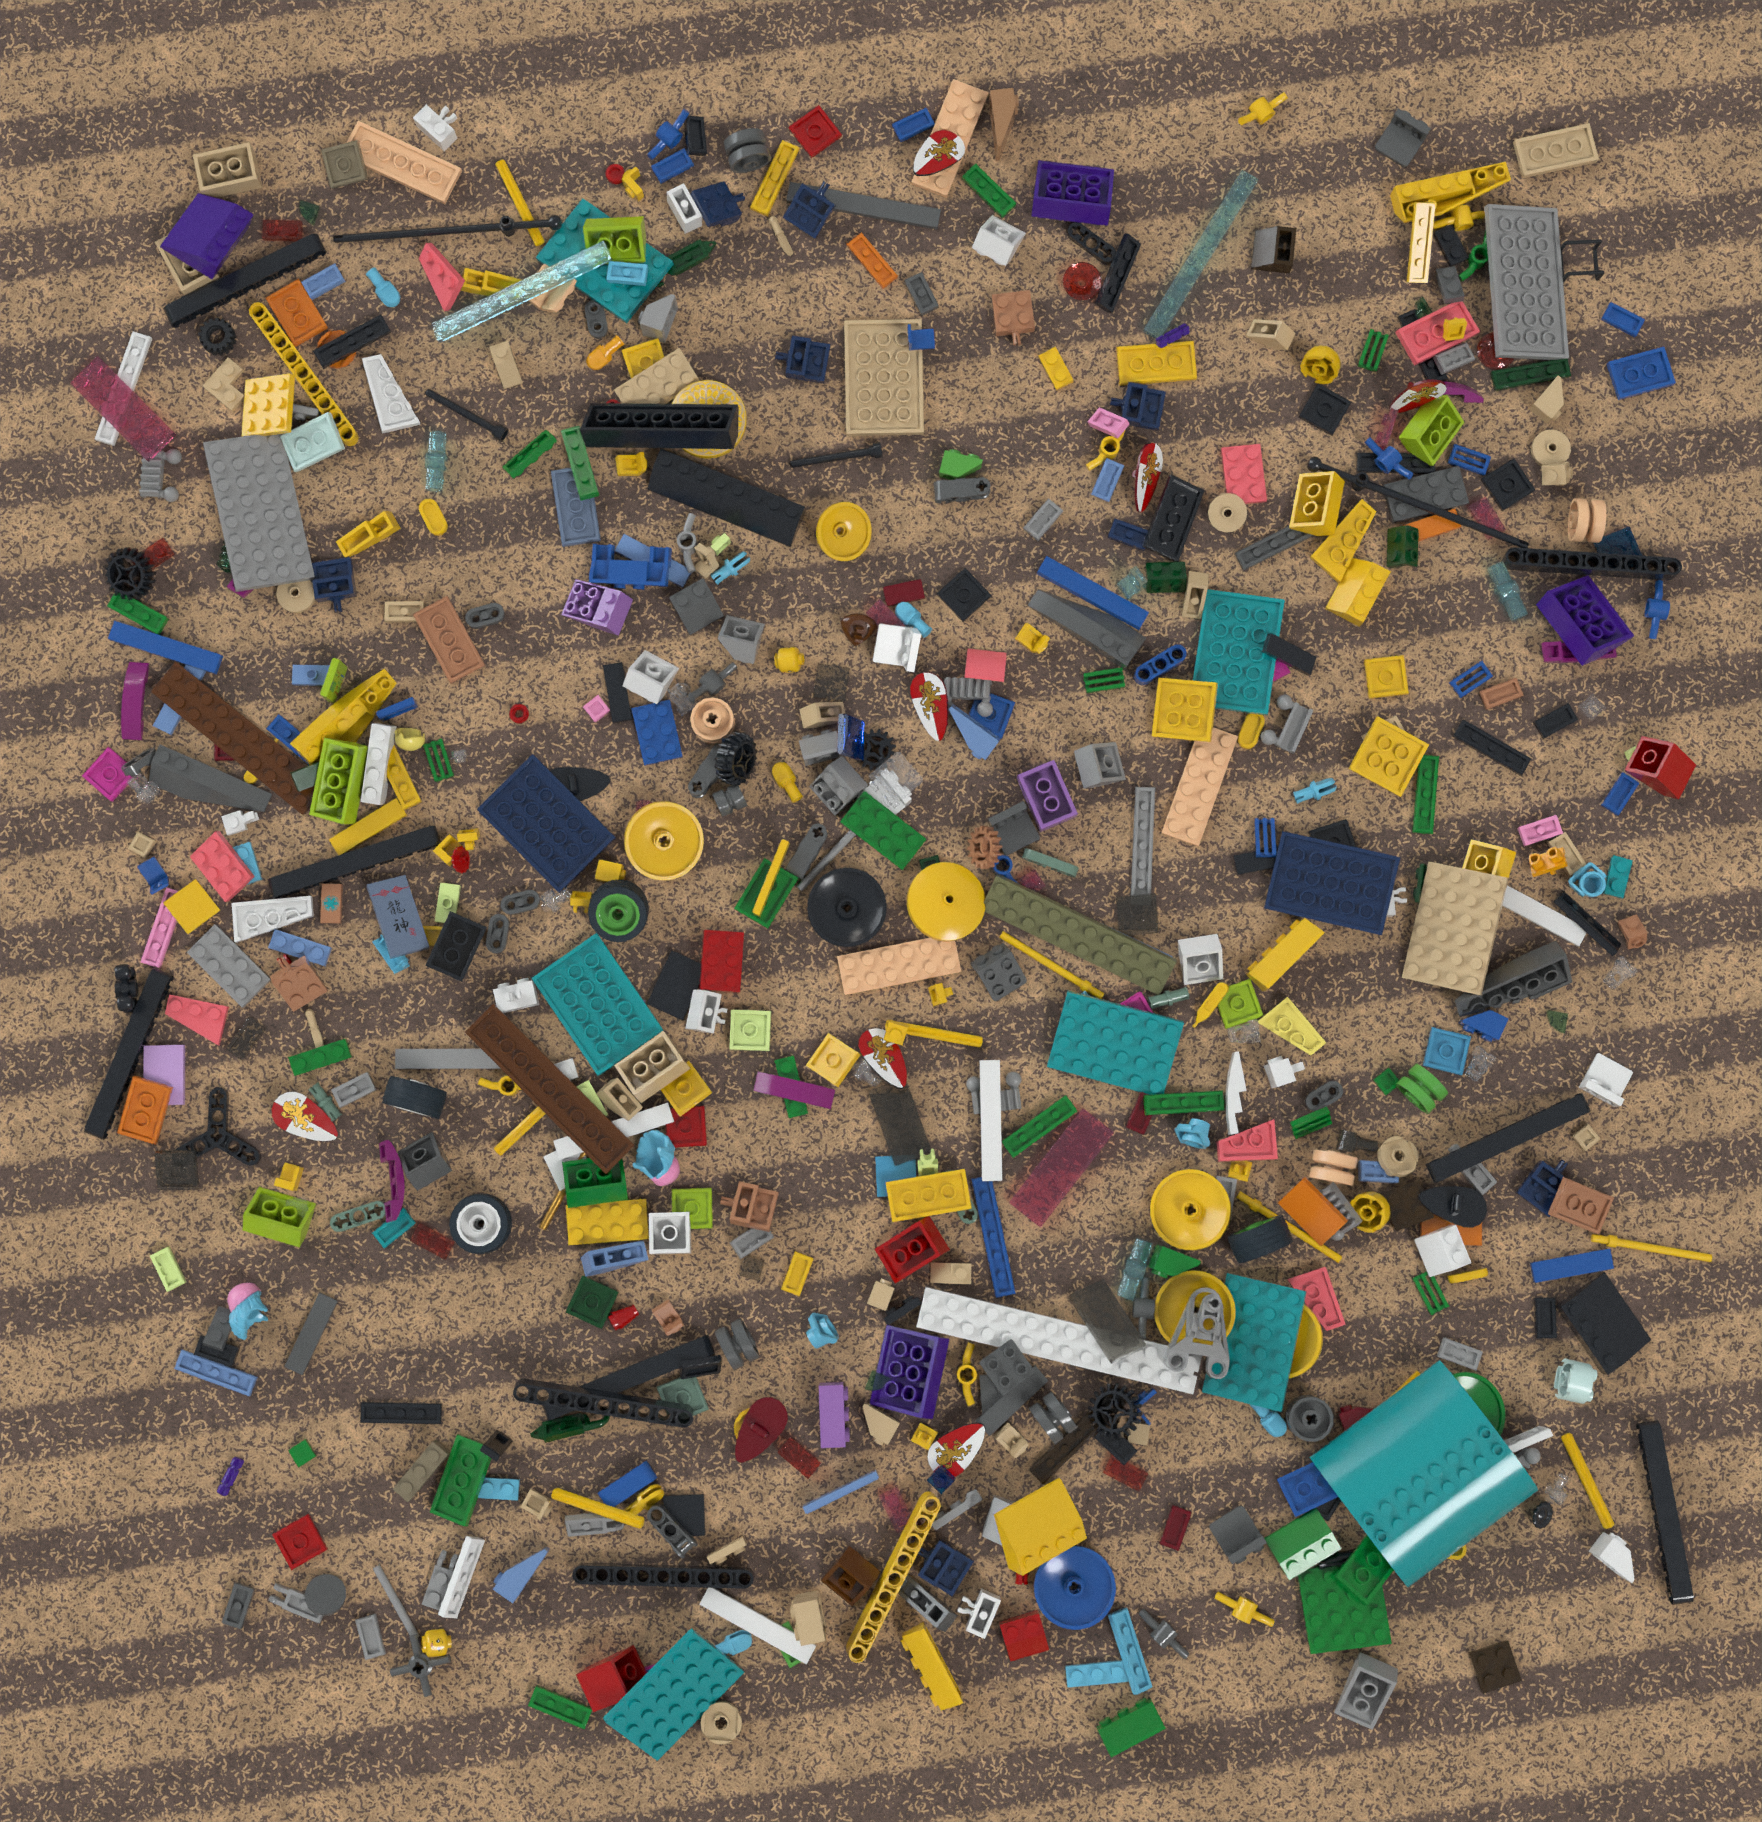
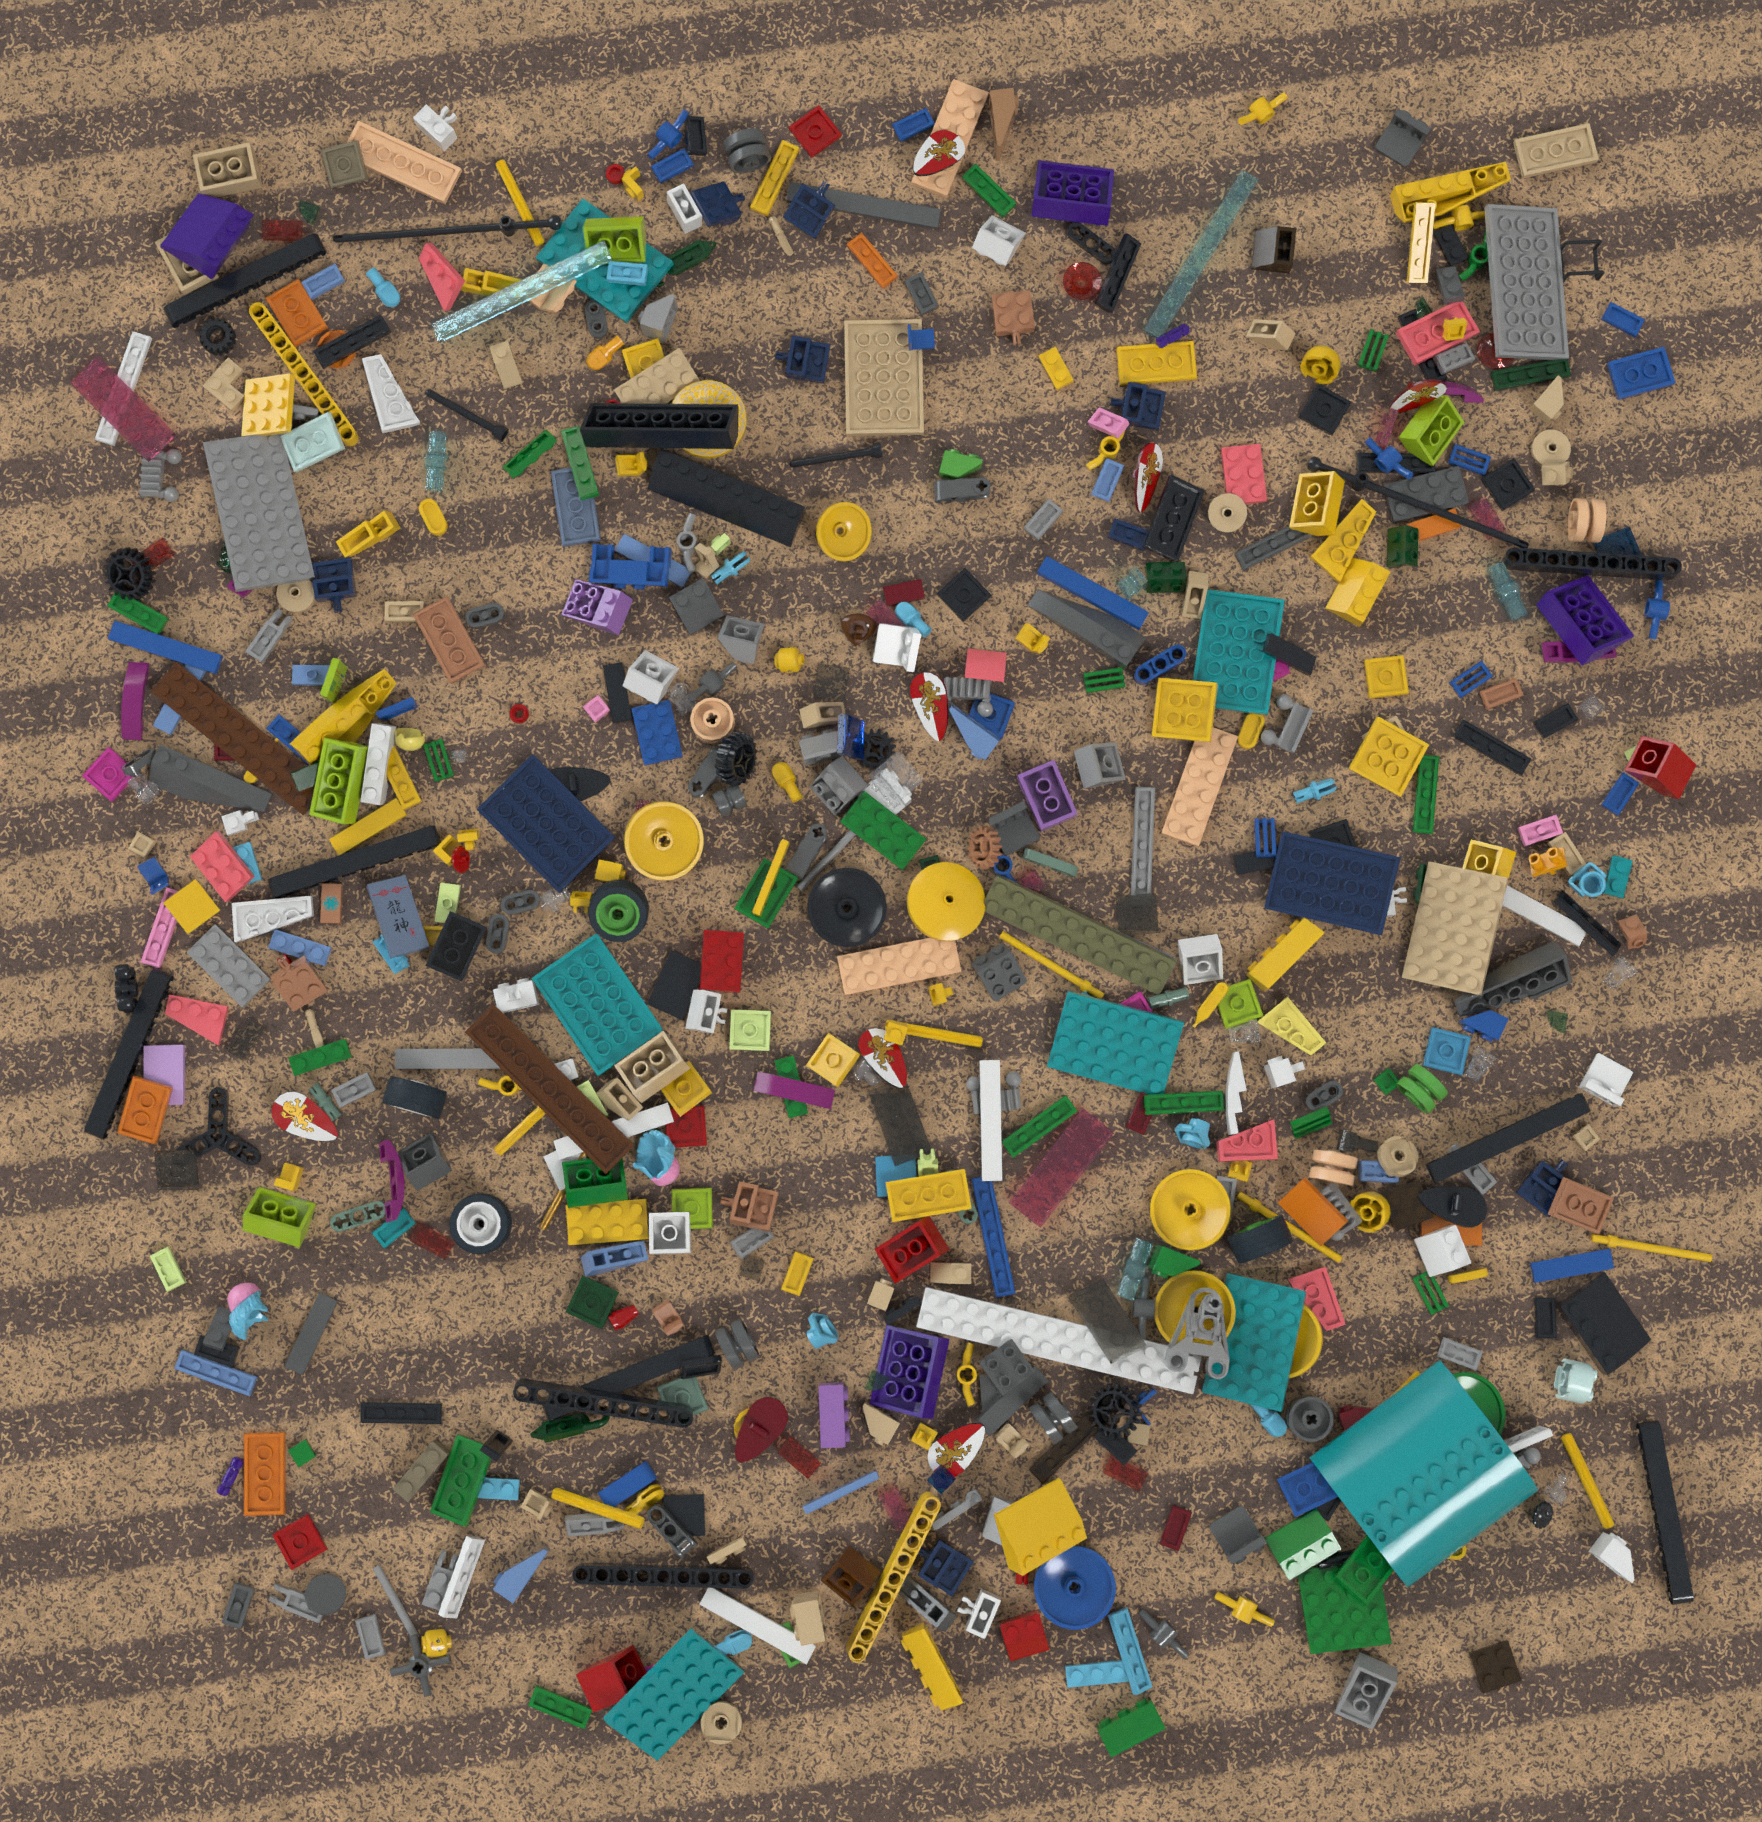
none -> orange tile [244,1432,286,1516]
none -> light grey hinge [246,609,293,663]

